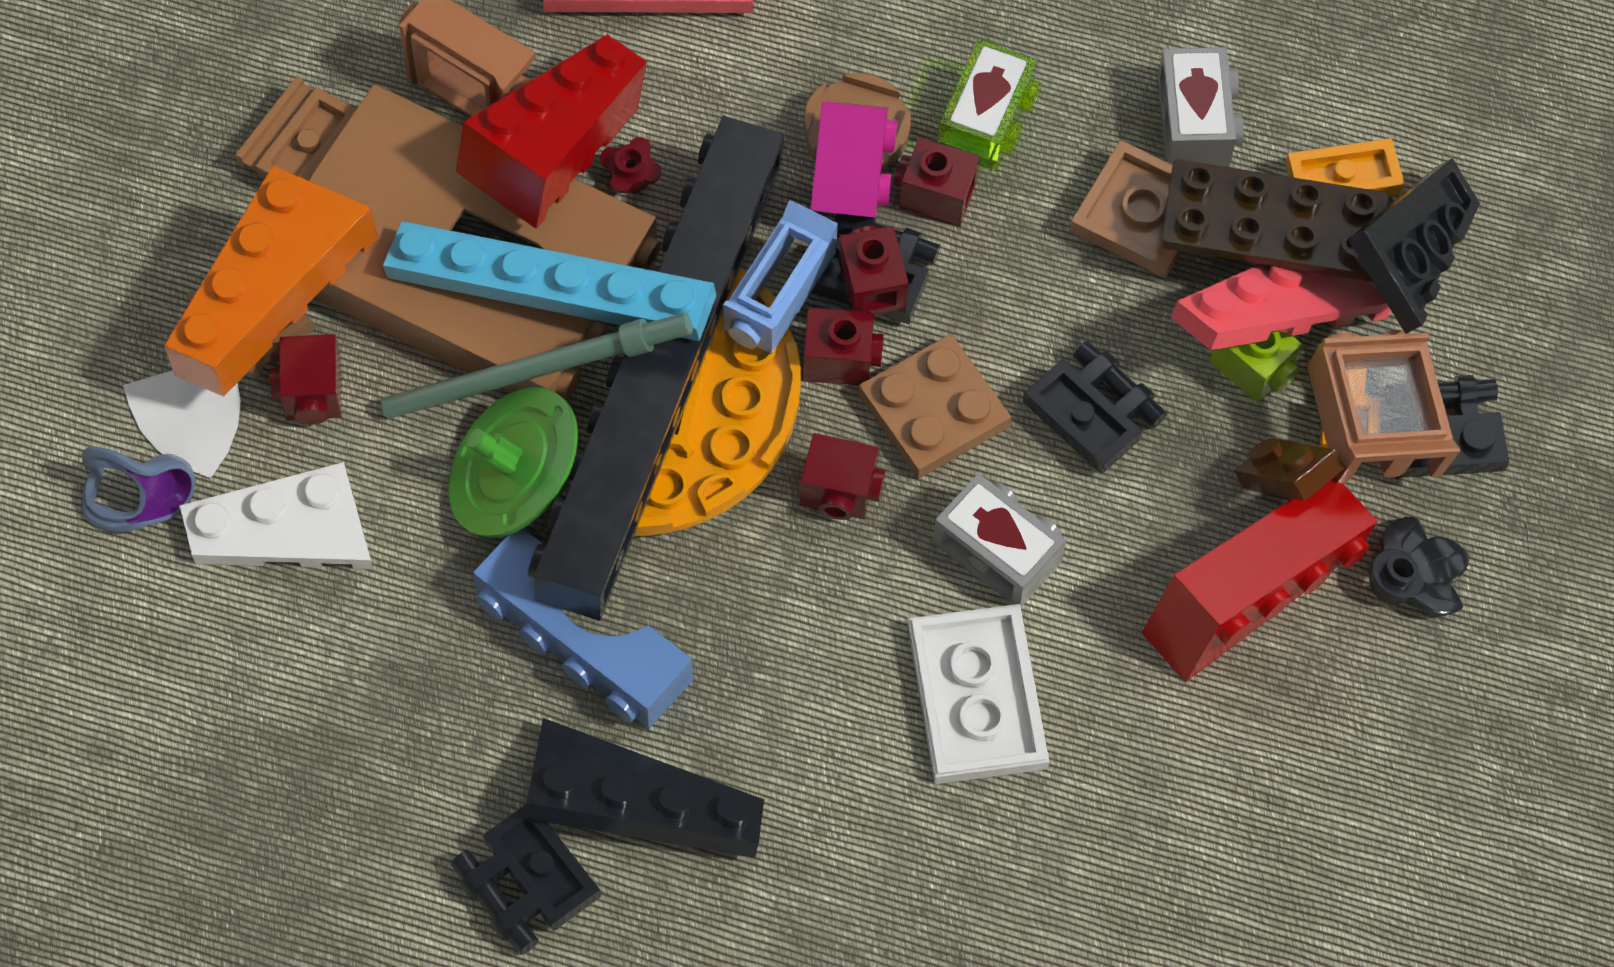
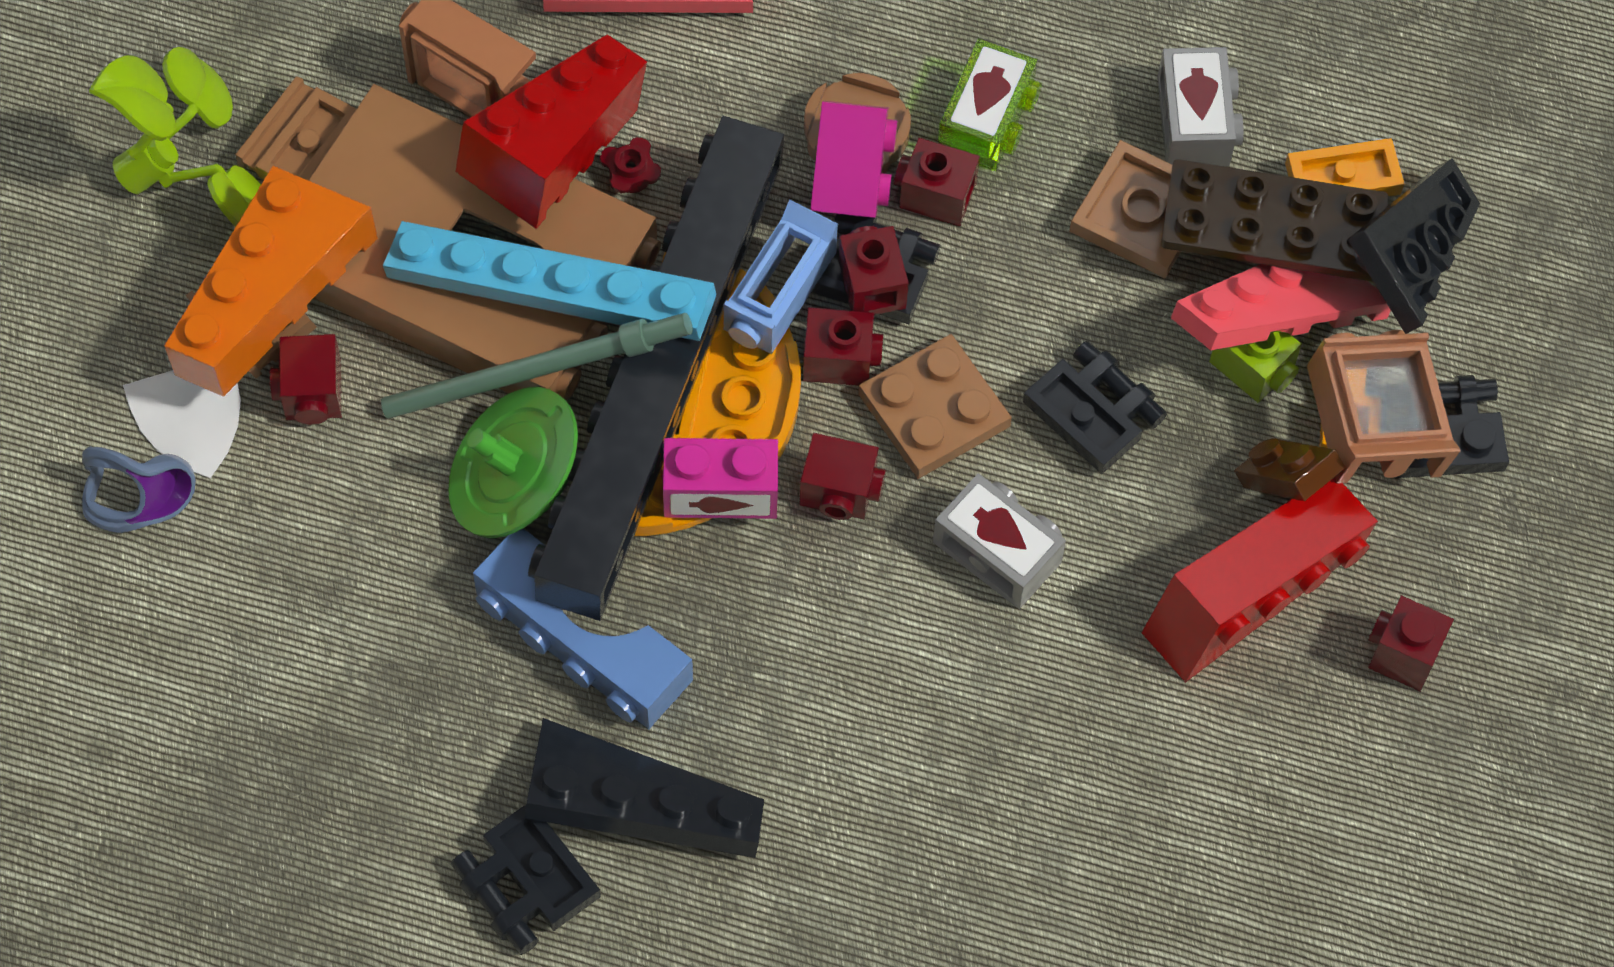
white wing [180,462,373,569] -> none
white tile [907,604,1049,784] -> none
black plate [1369,517,1469,617] -> none
none -> lime plant [89,47,261,227]
none -> dark pink brick [663,438,778,519]
none -> dark red brick [1368,595,1454,692]

